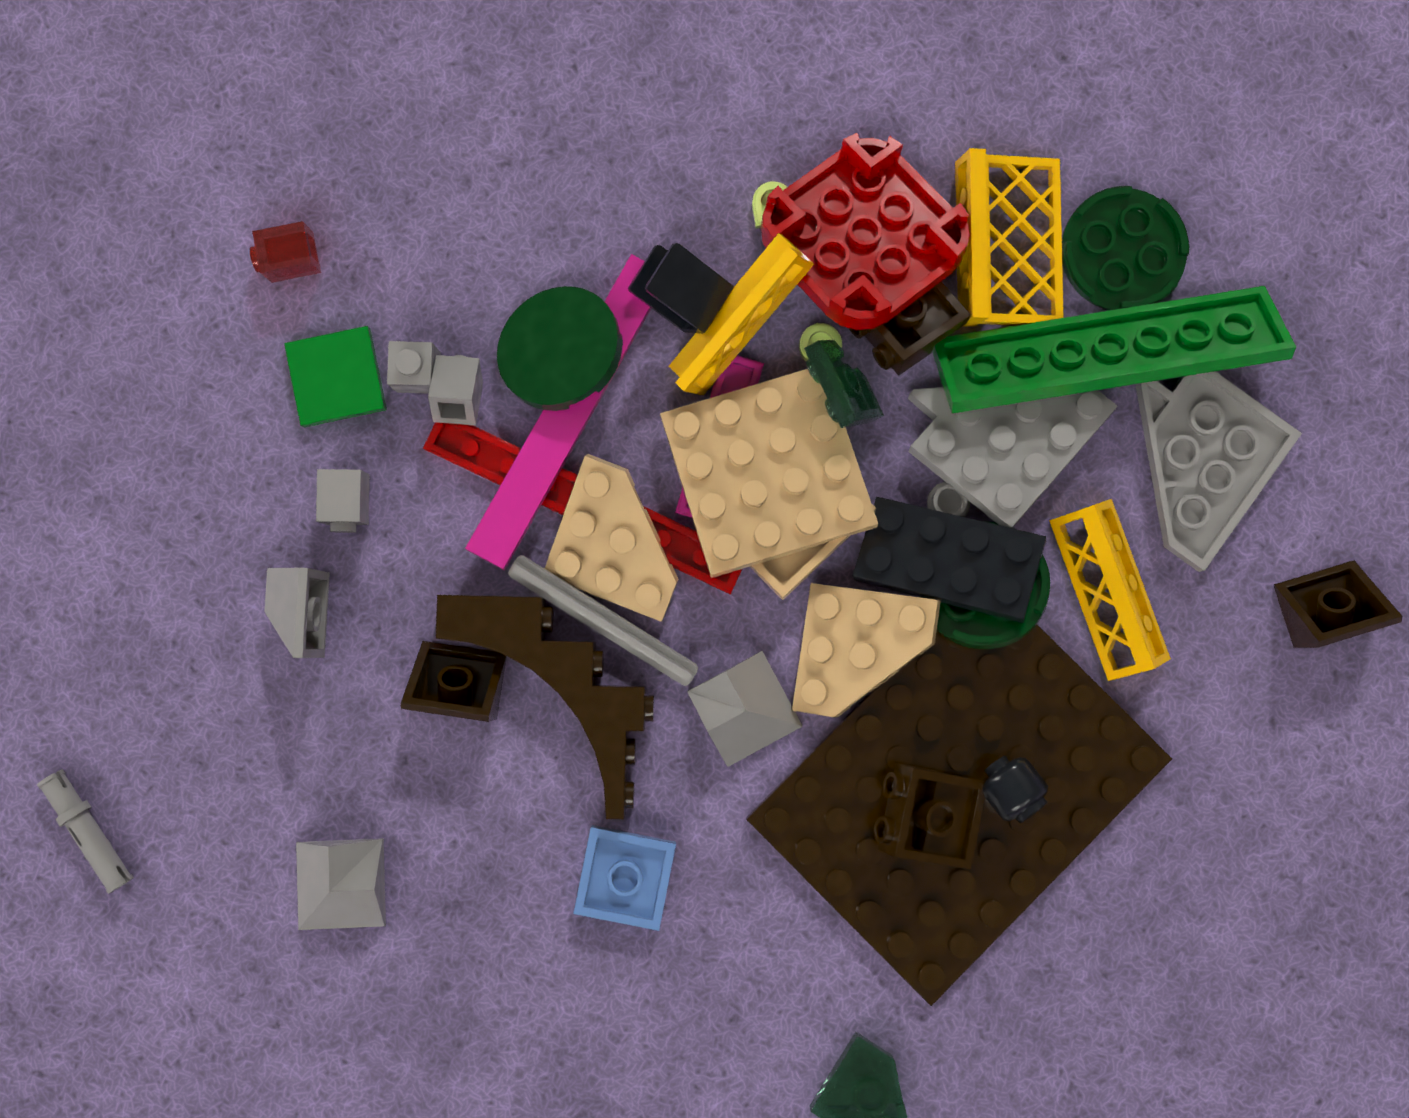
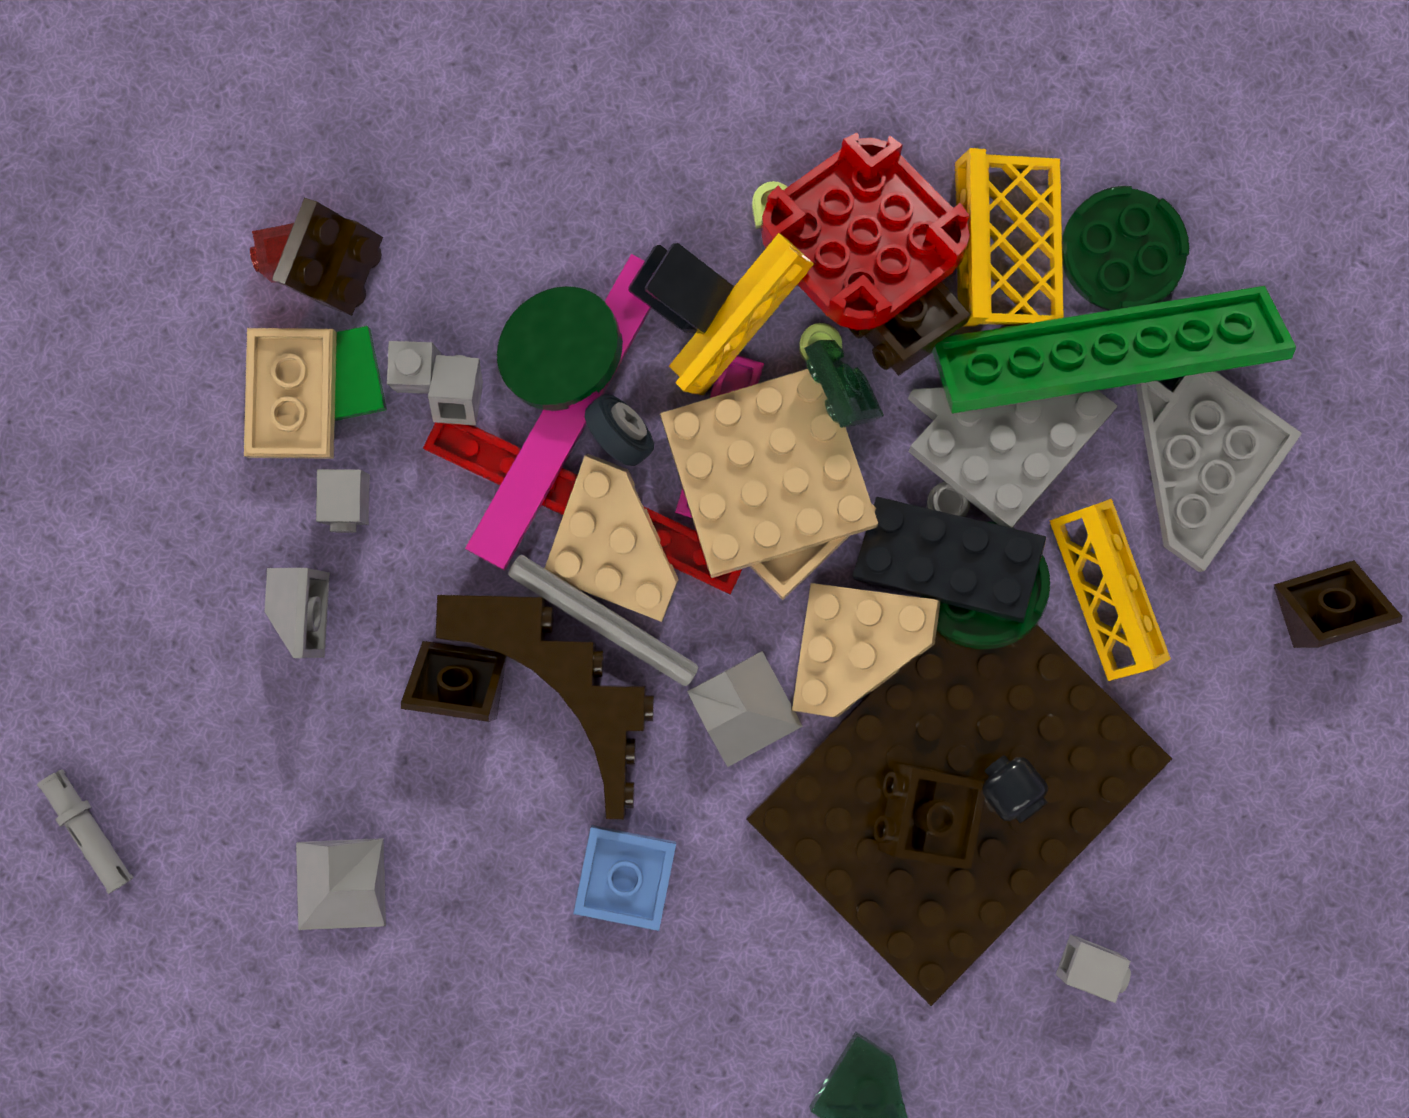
none -> tan tile [244,328,337,459]
none -> dark brown plate [272,197,383,316]
none -> black wheel [584,394,654,466]
none -> light grey brick [1055,934,1131,1003]

